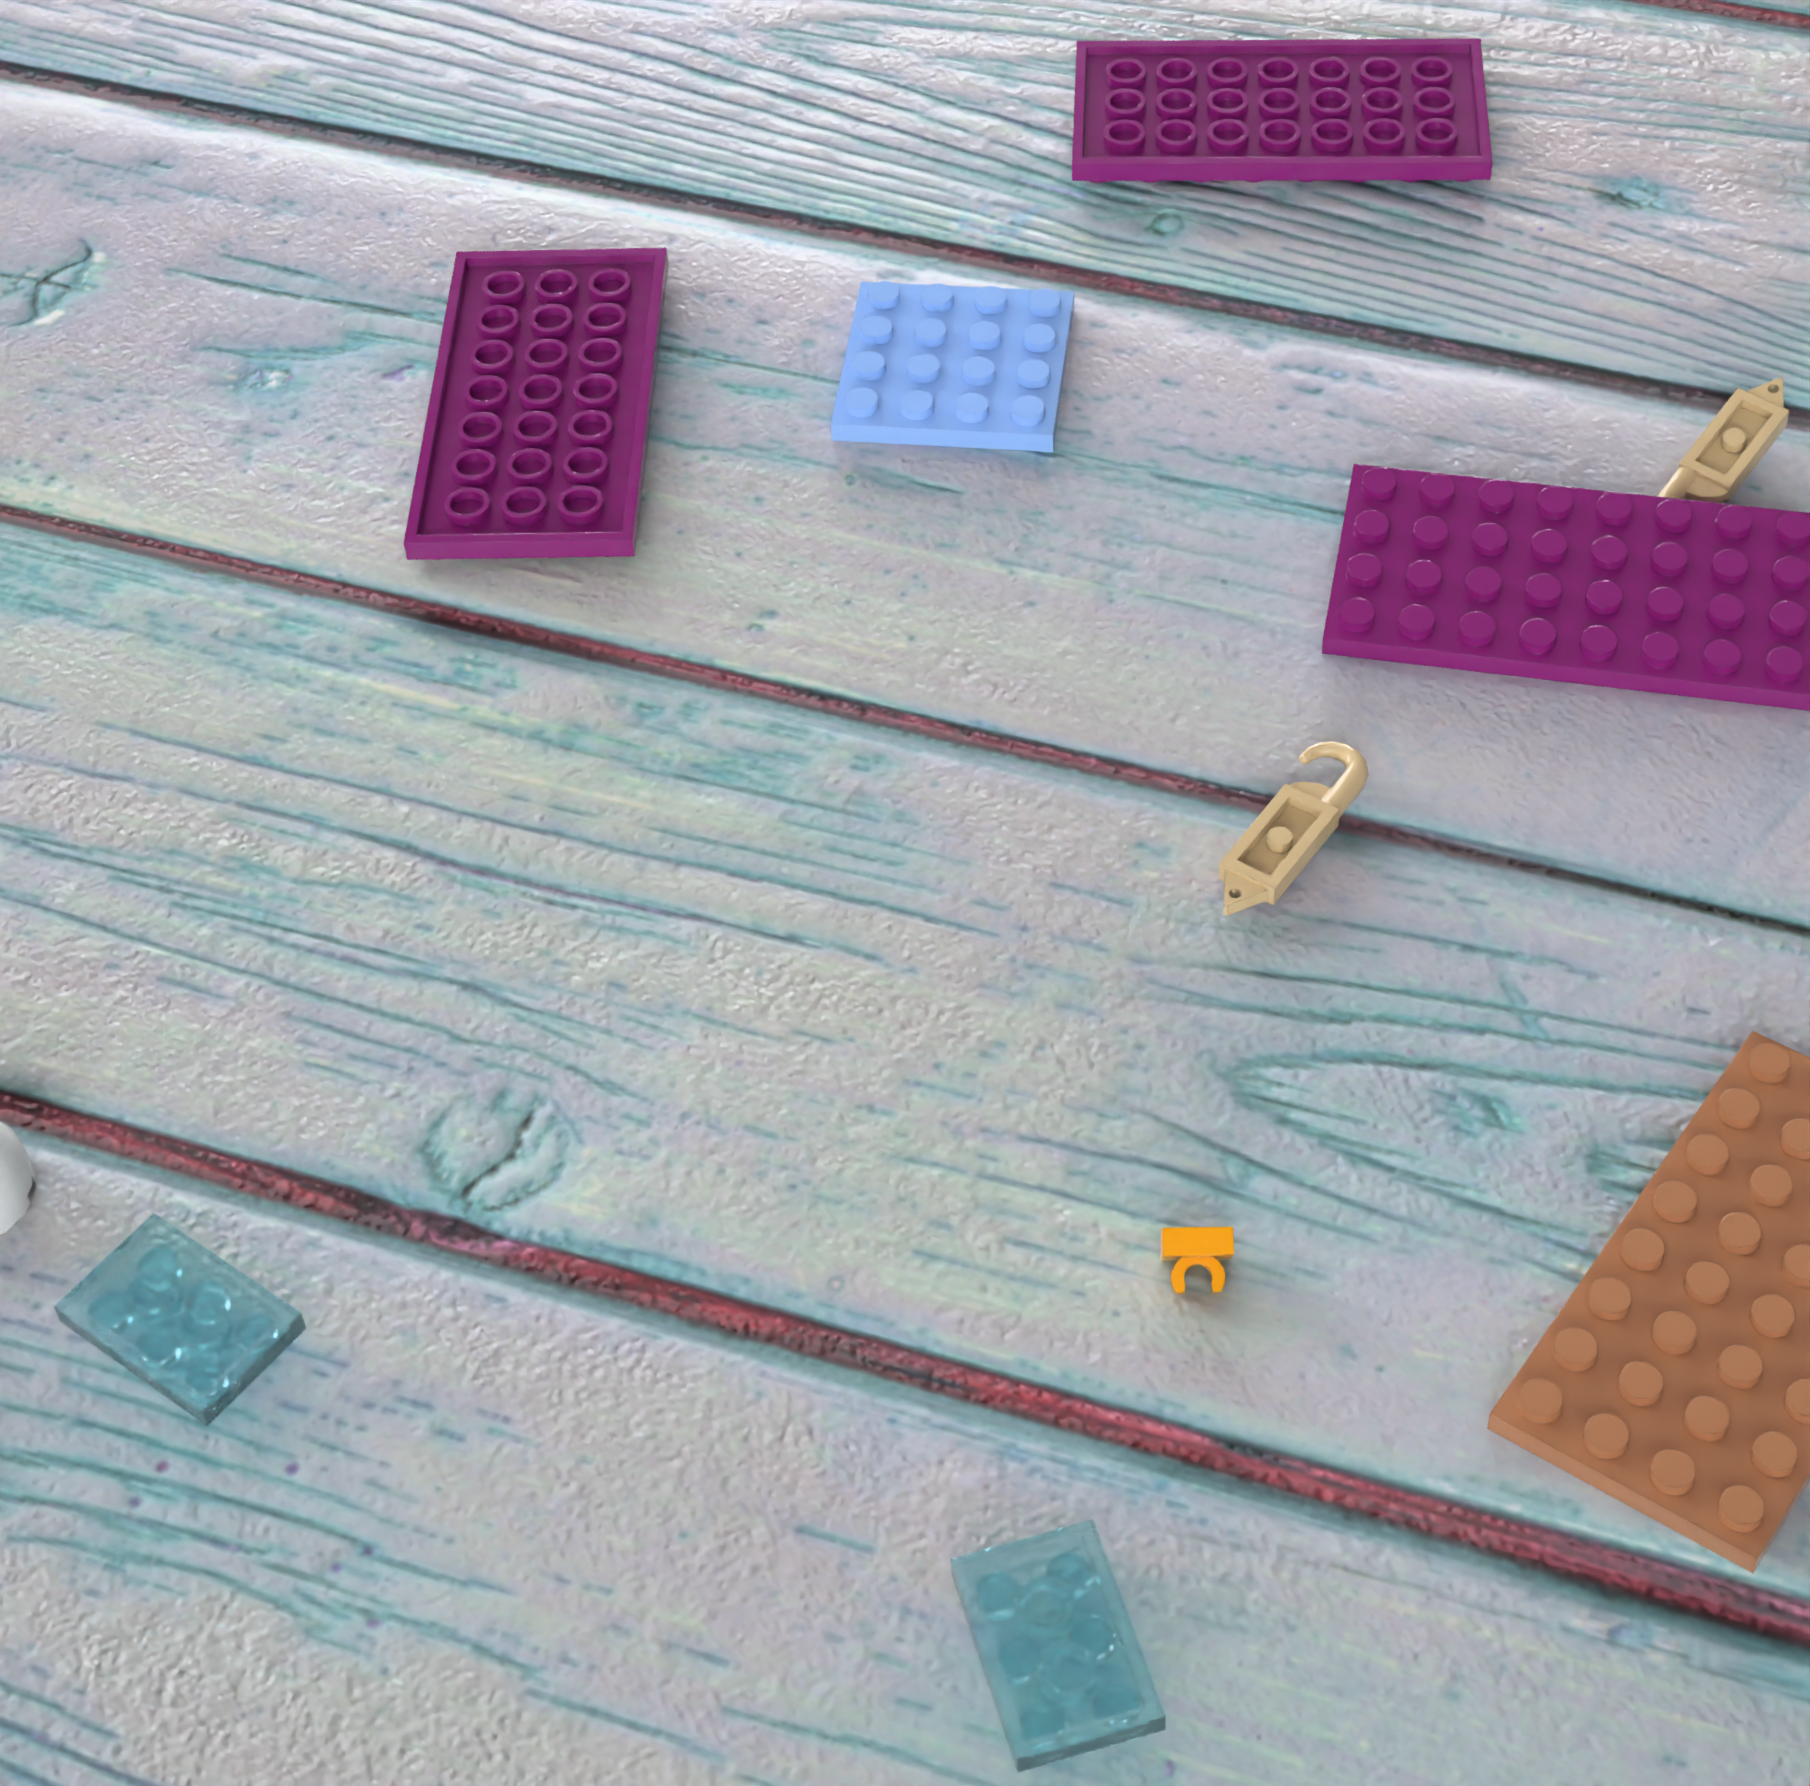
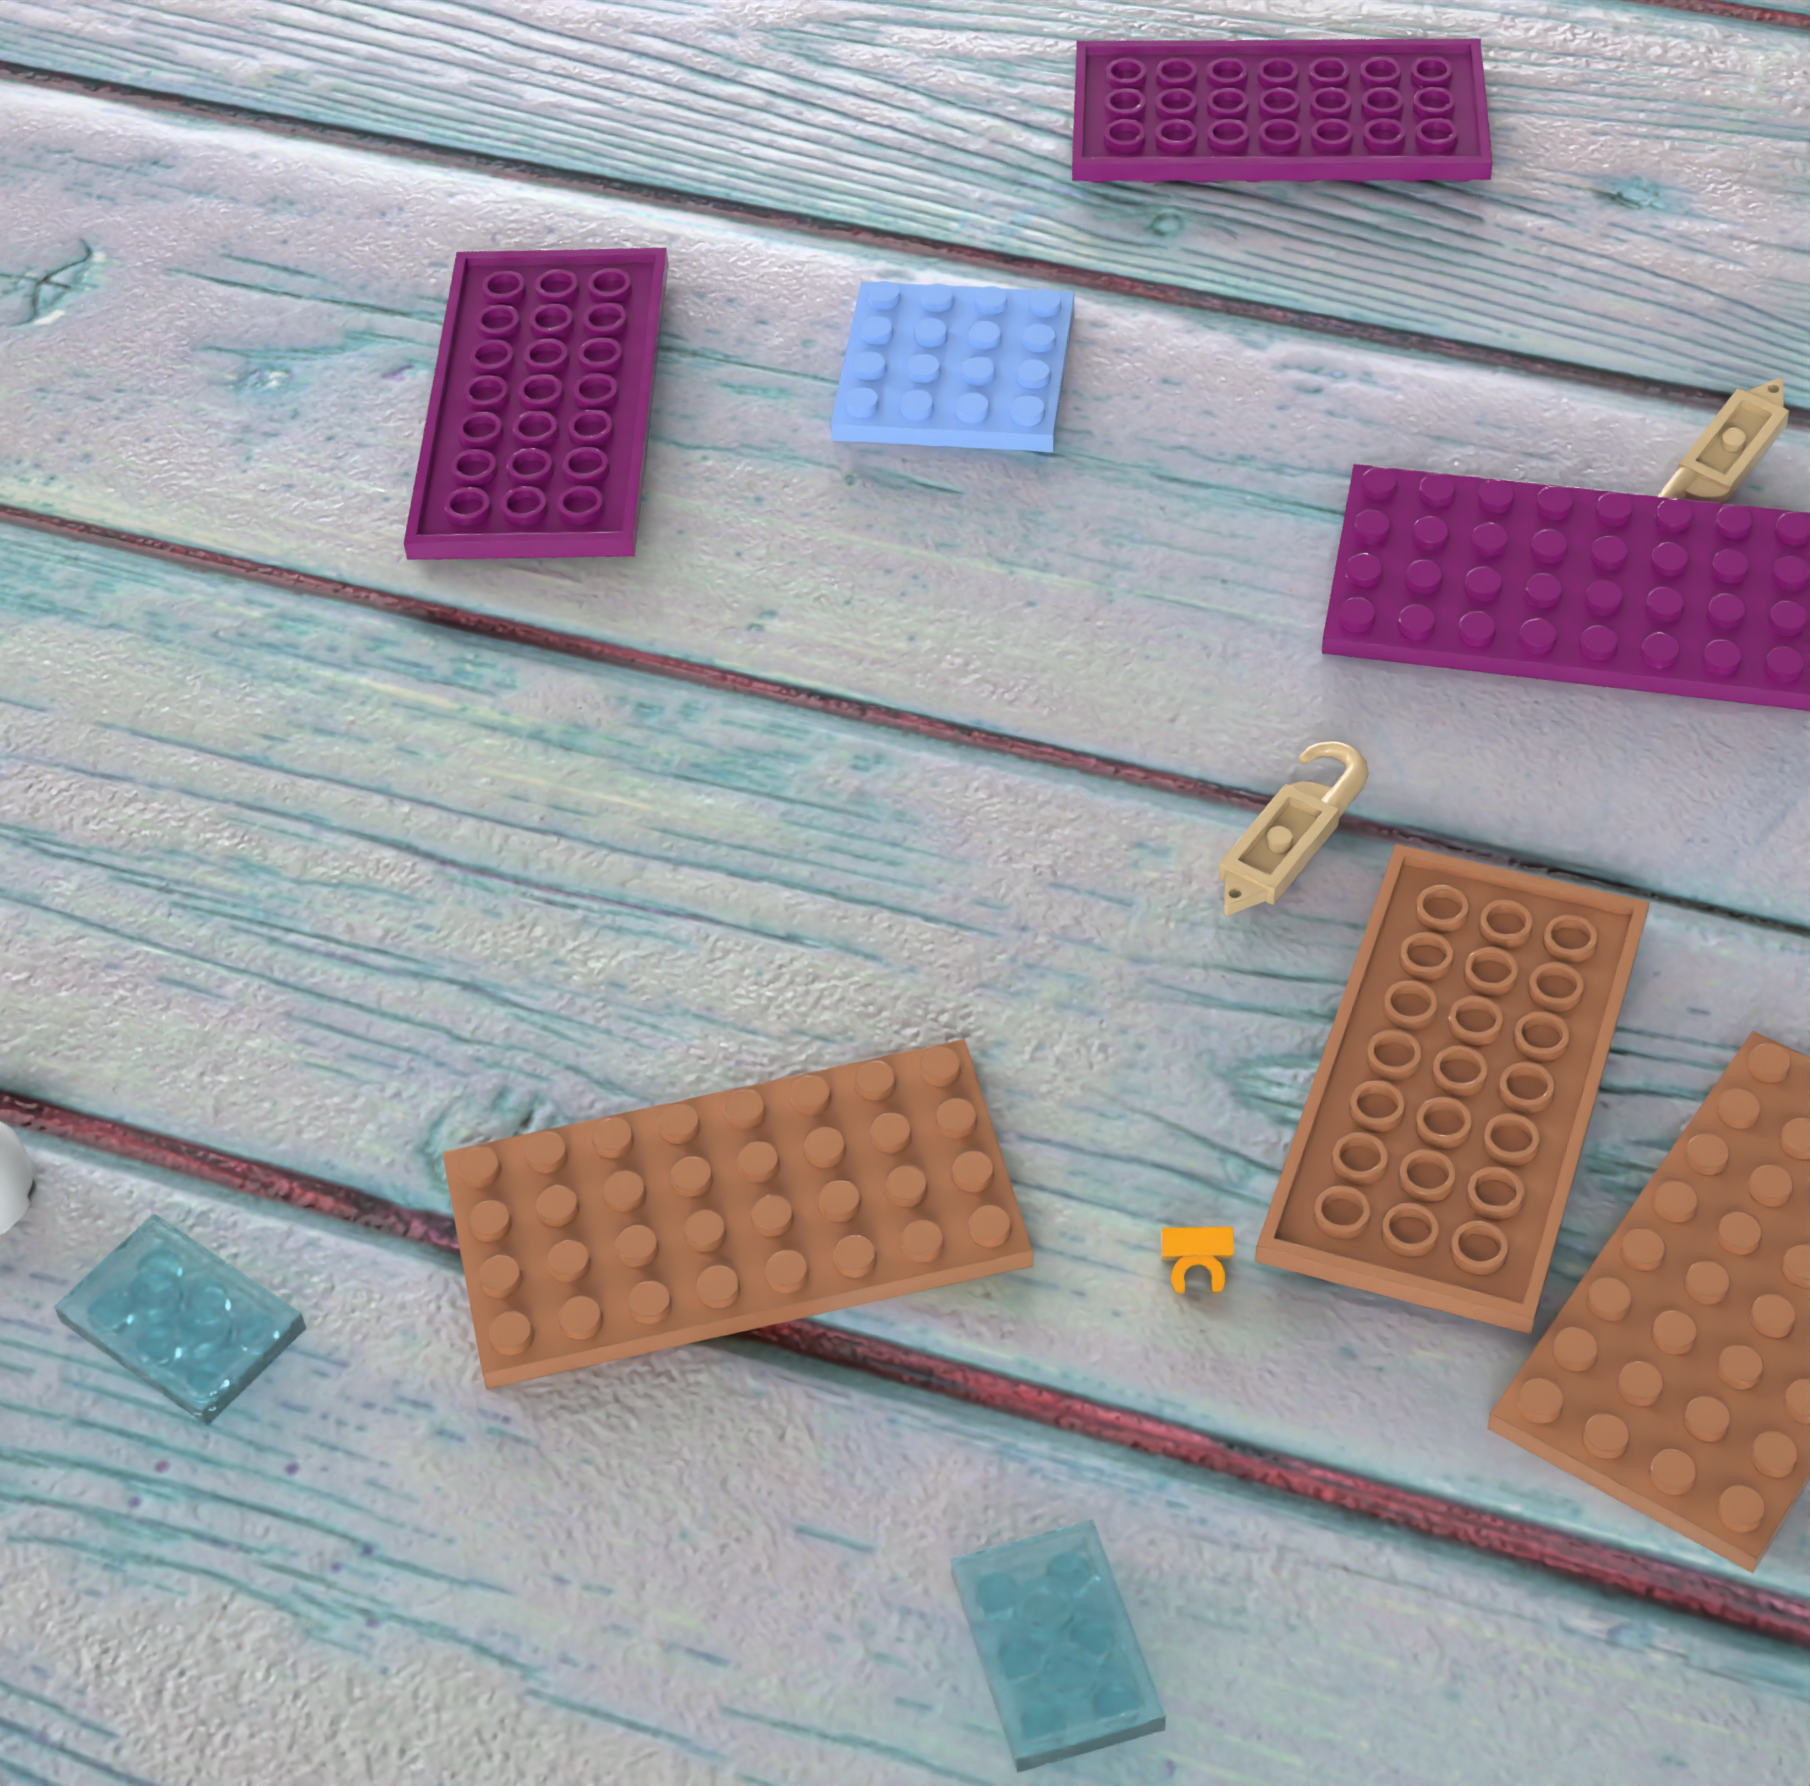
none -> nougat plate [442,1039,1033,1389]
none -> nougat plate [1255,844,1650,1335]

